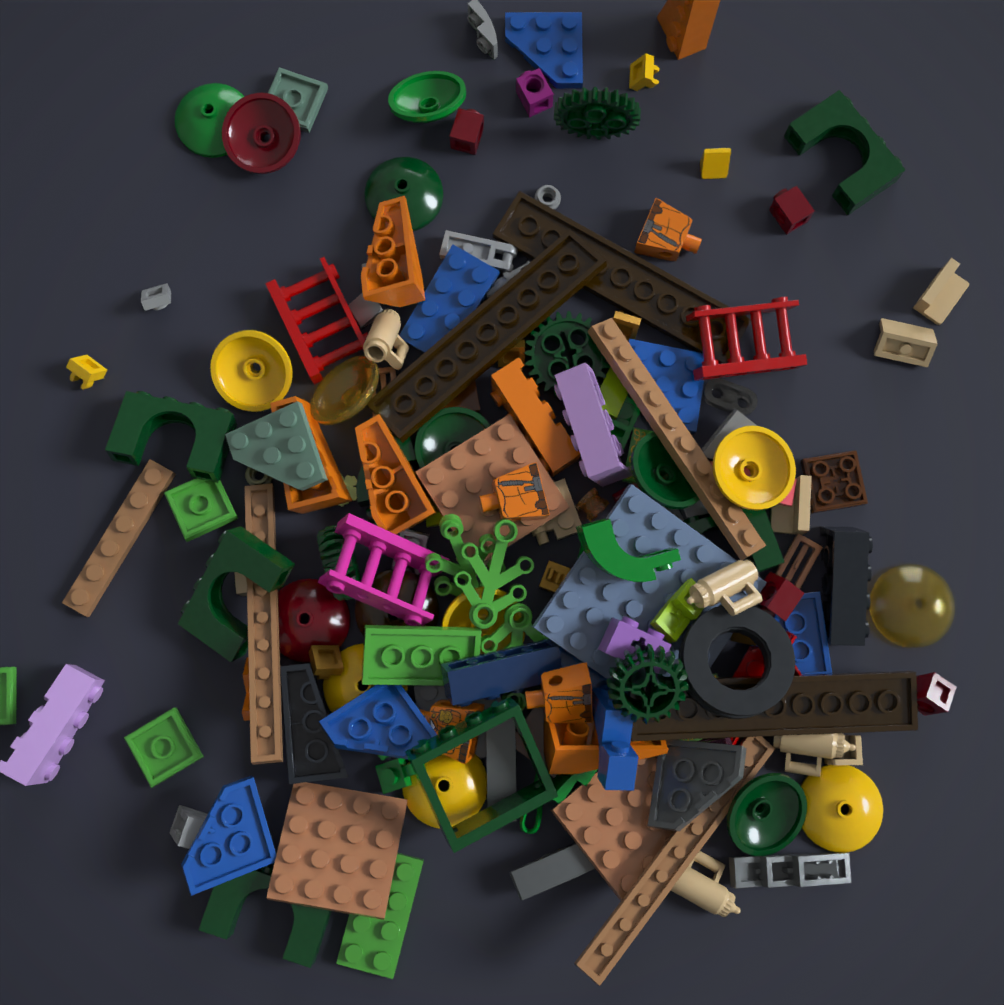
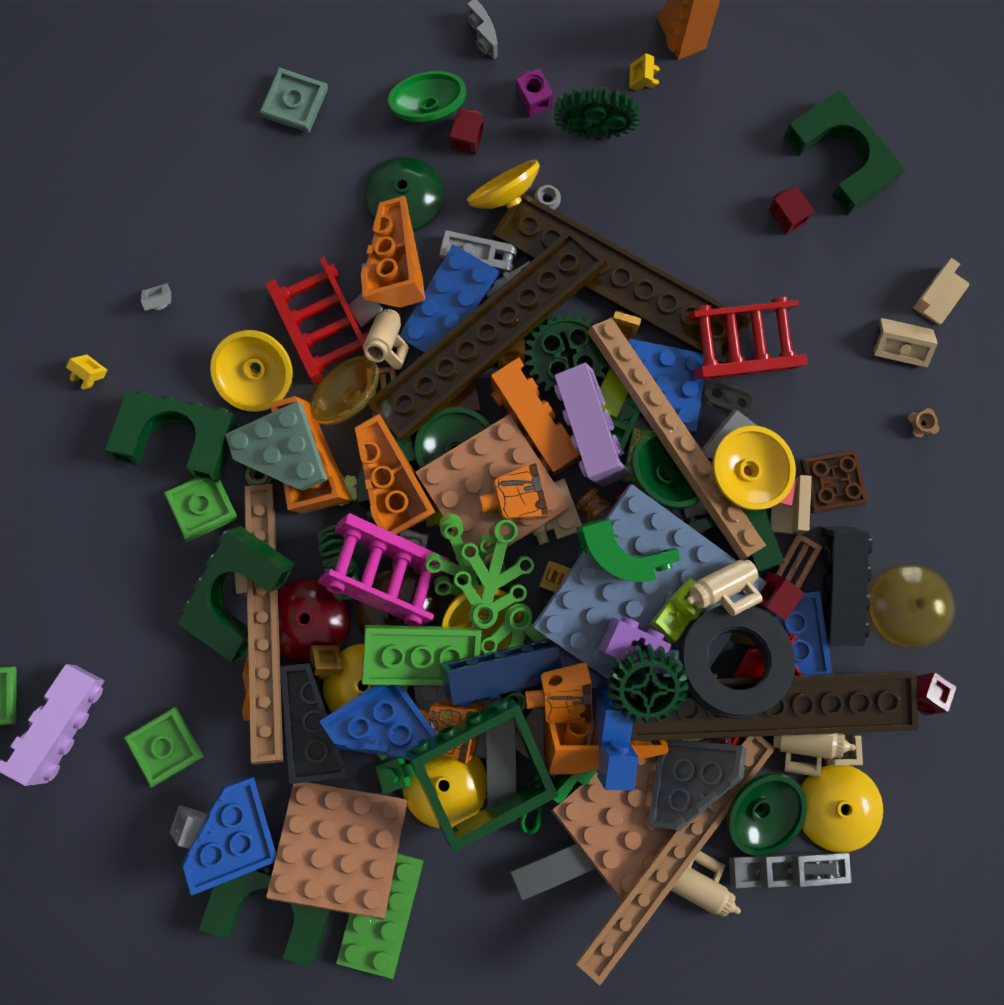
medium nougat plate [62,459,176,617] -> none
green dish [175,83,244,158] -> none
dark red dish [222,93,301,174] -> none
blue plate [505,12,583,88] -> none
orange torso [634,198,702,261] -> none
yellow slope [700,148,731,179] -> none
none -> yellow dish [467,159,540,209]
none -> medium nougat plate [908,408,939,438]

